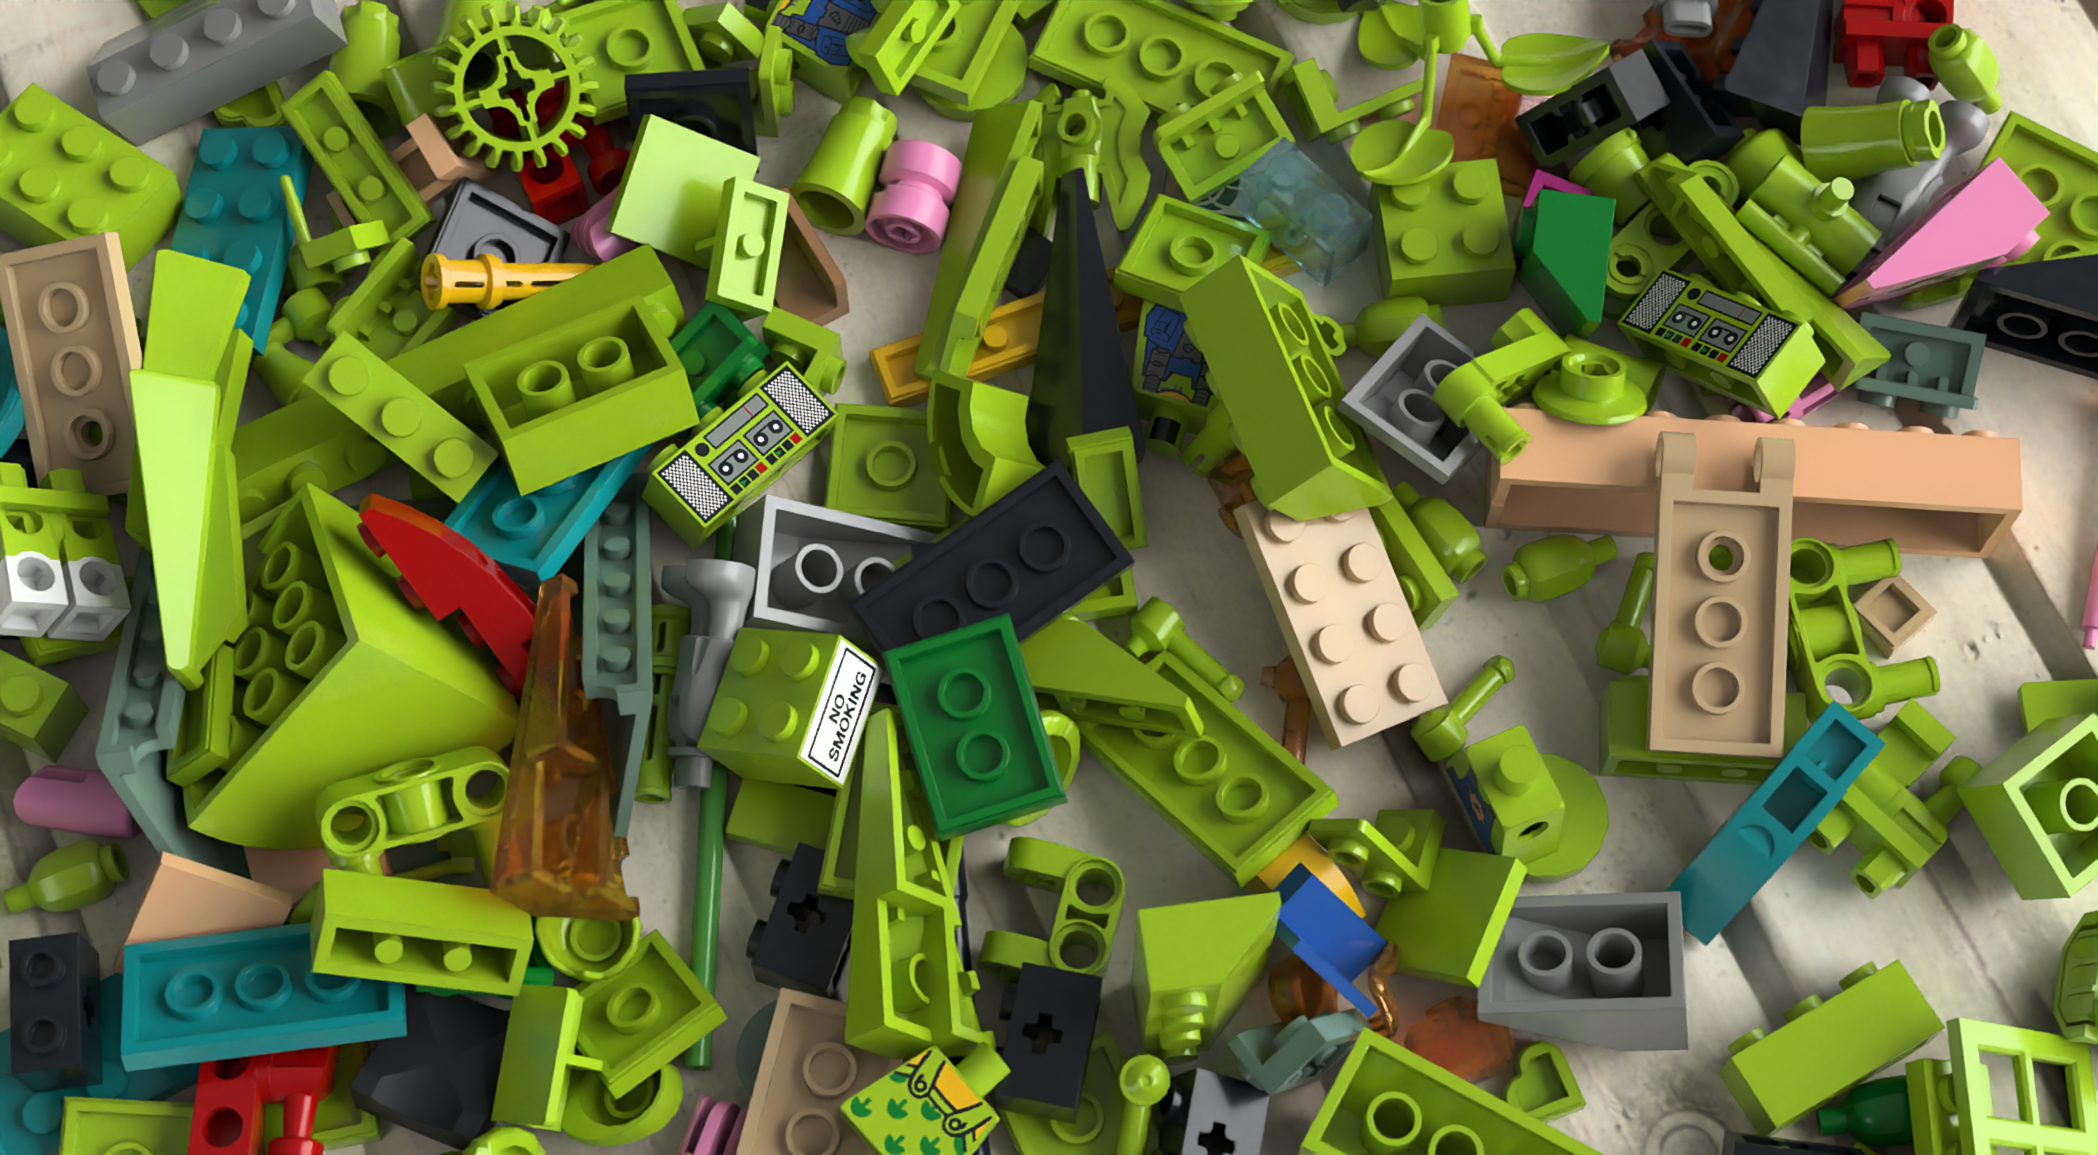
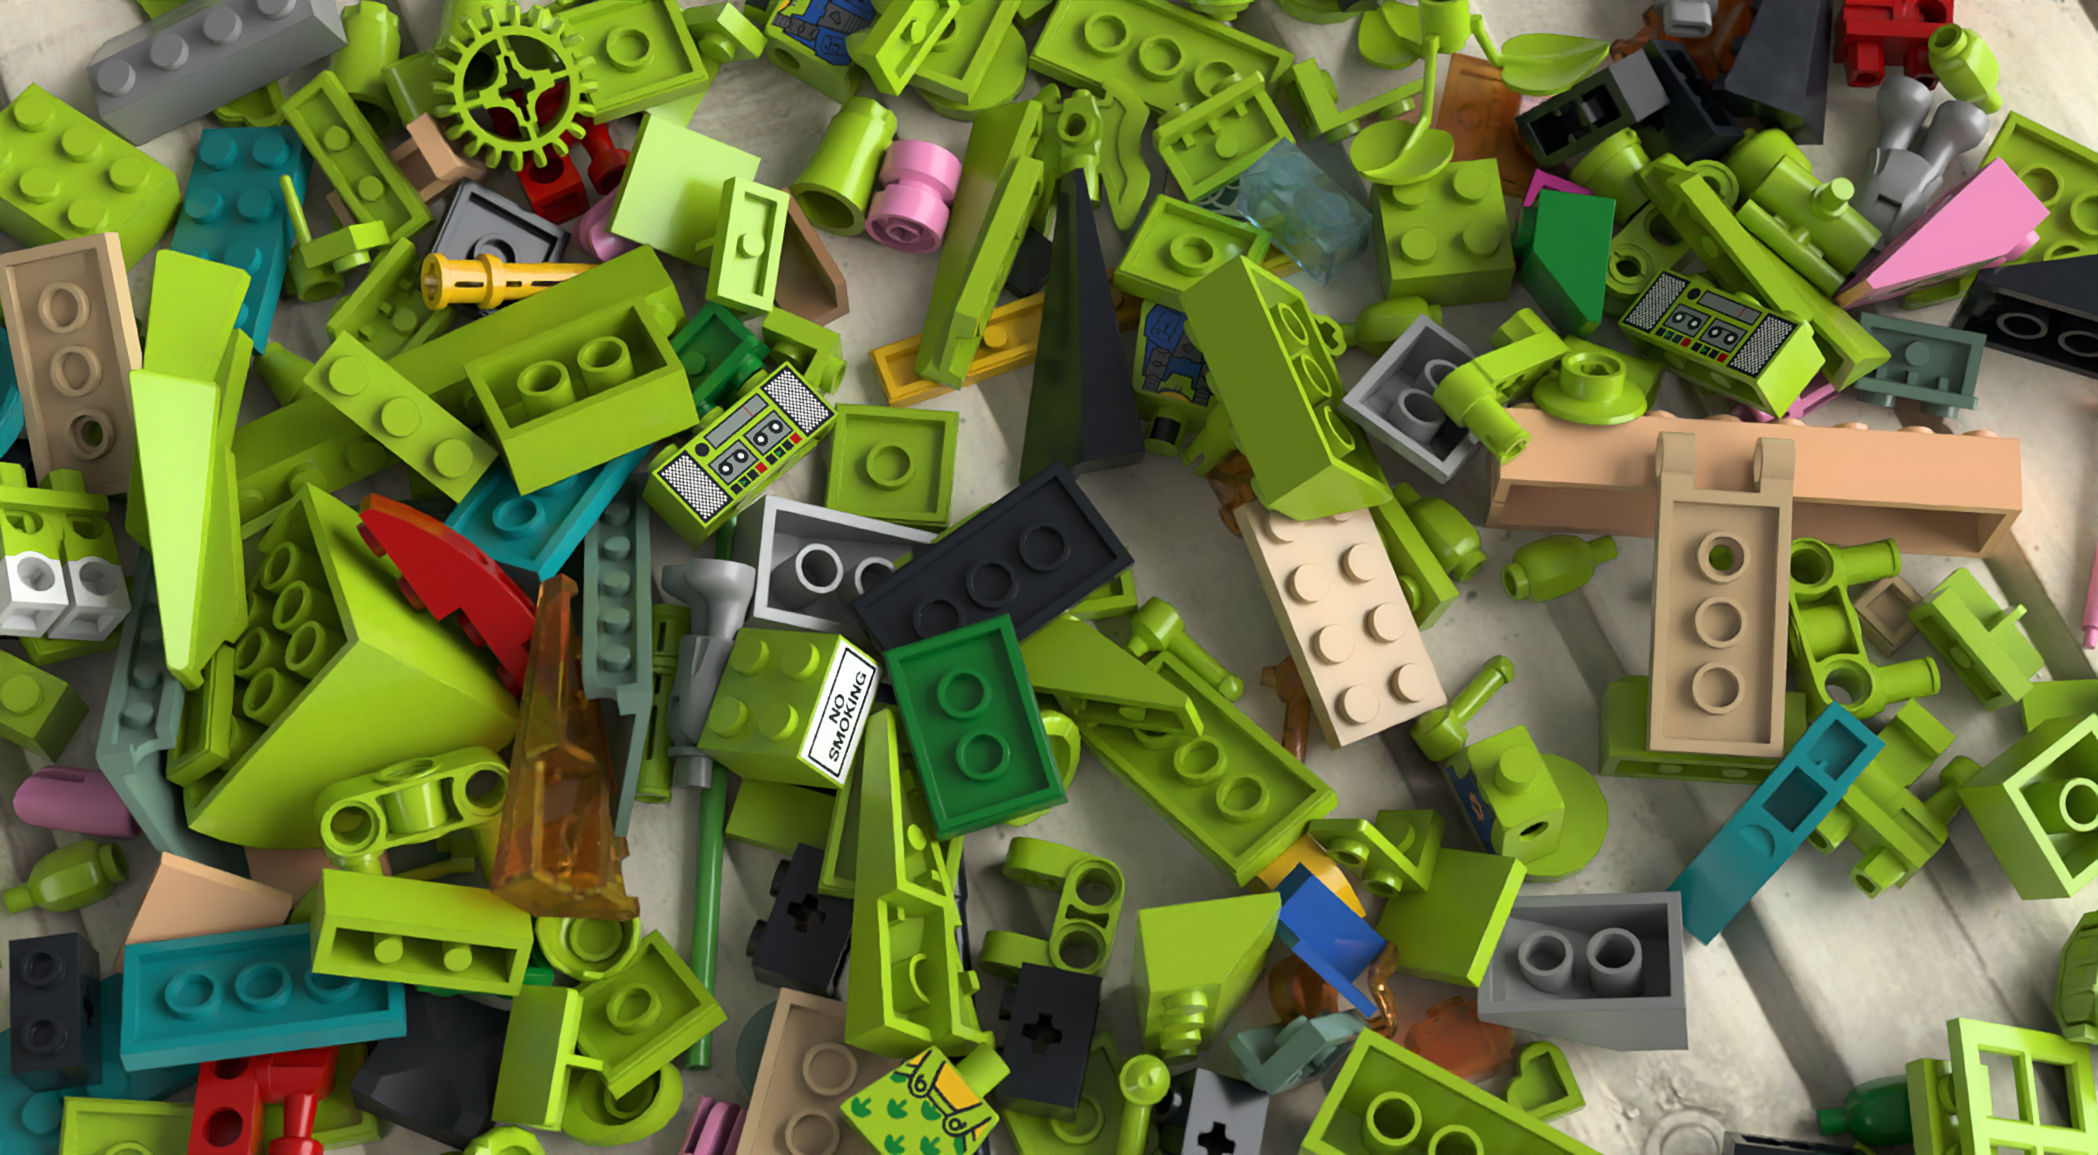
lime piece [249,287,333,367] -> none
black tile [624,67,759,174] -> none
lime bracket [715,25,796,138] -> none
lime brick [927,369,1045,517] -> none
lime tile [1066,426,1148,550] -> none
lime piece [1595,552,1654,675] -> none
lime brick [1718,959,1945,1137] -> none
lime plant [1800,99,1945,183] -> none
none -> lime panel [1906,567,2044,712]

